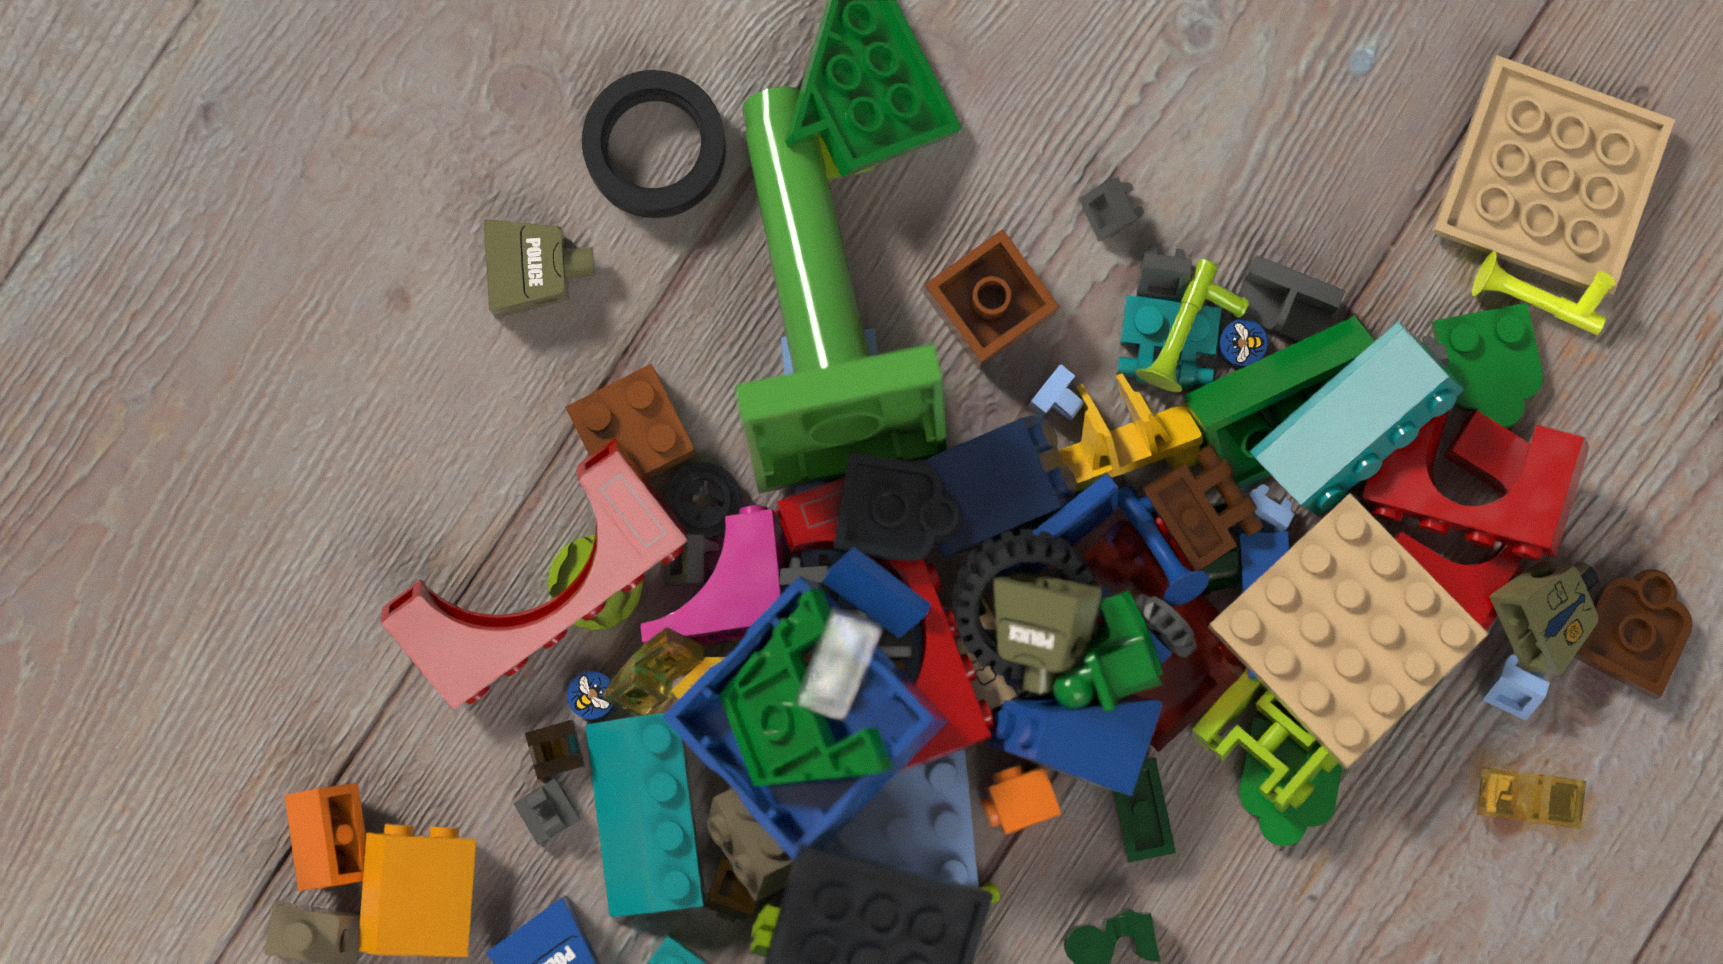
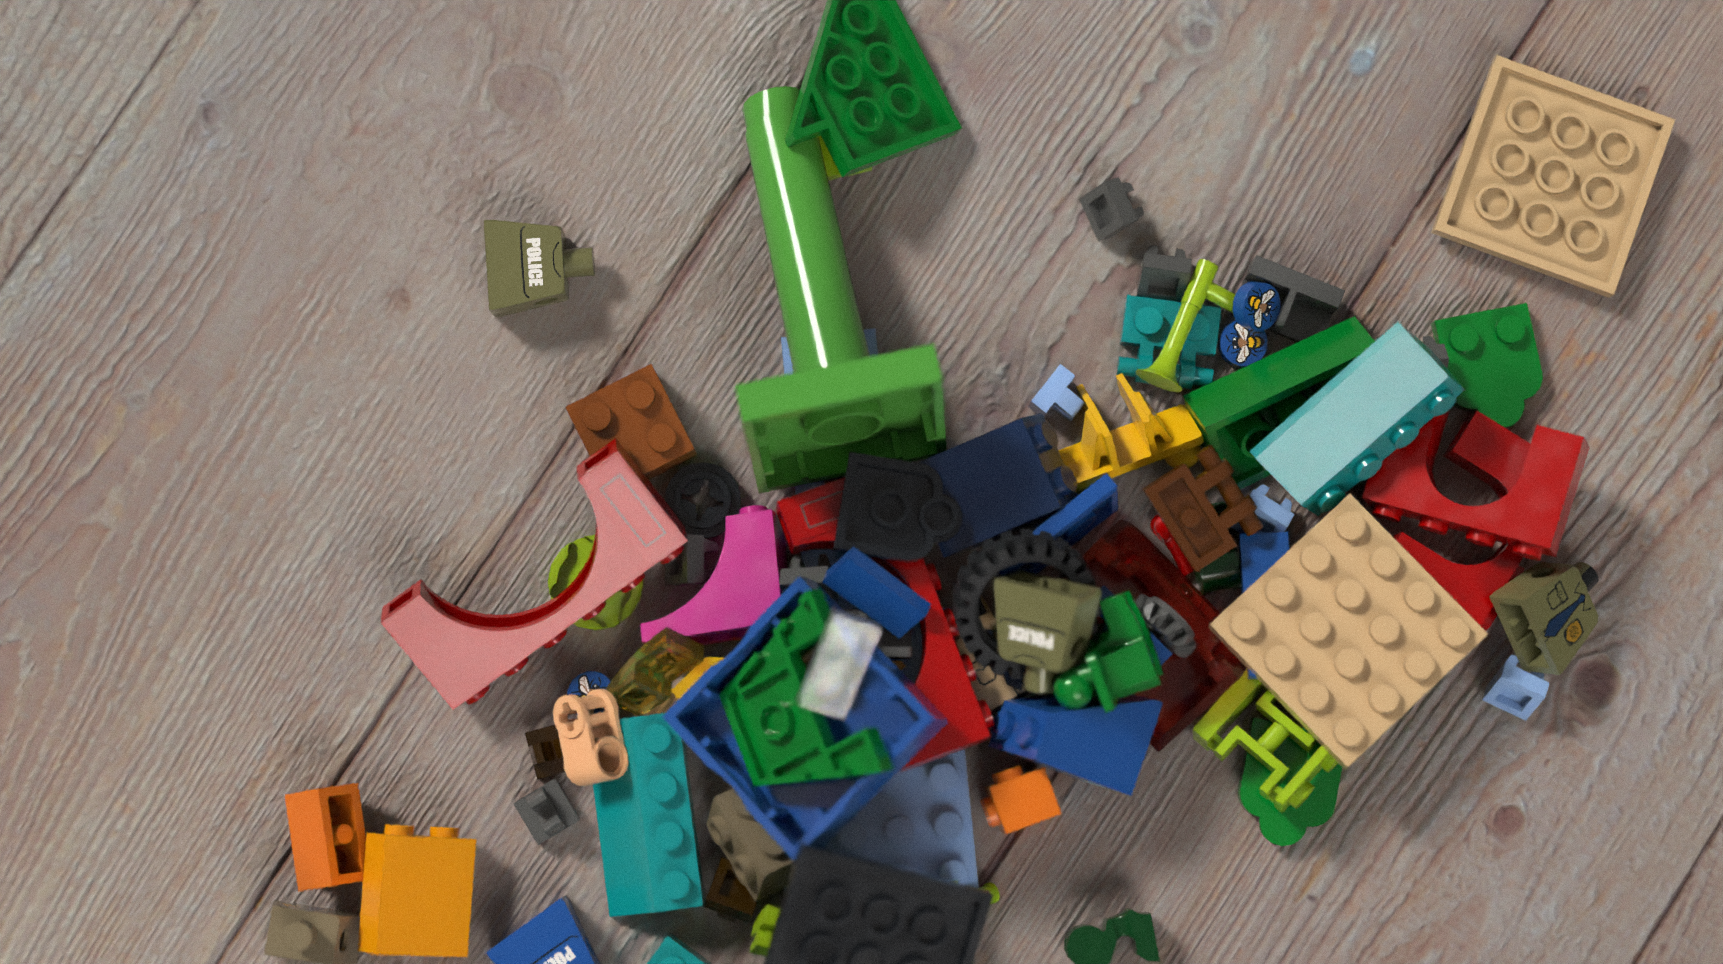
black tyre [582,70,726,218] -> none
dark orange brick [923,229,1059,369] -> none
dark green plate [1112,758,1176,863] -> none
blue piece [1118,485,1209,606] -> none
neon yellow piece [1472,251,1615,335] -> none
clear yellow slope [1476,767,1586,829] -> none
reddish brown plate [1574,569,1692,699] -> none
none -> light nougat piece [553,689,629,786]
none -> blue tile [1233,281,1281,331]

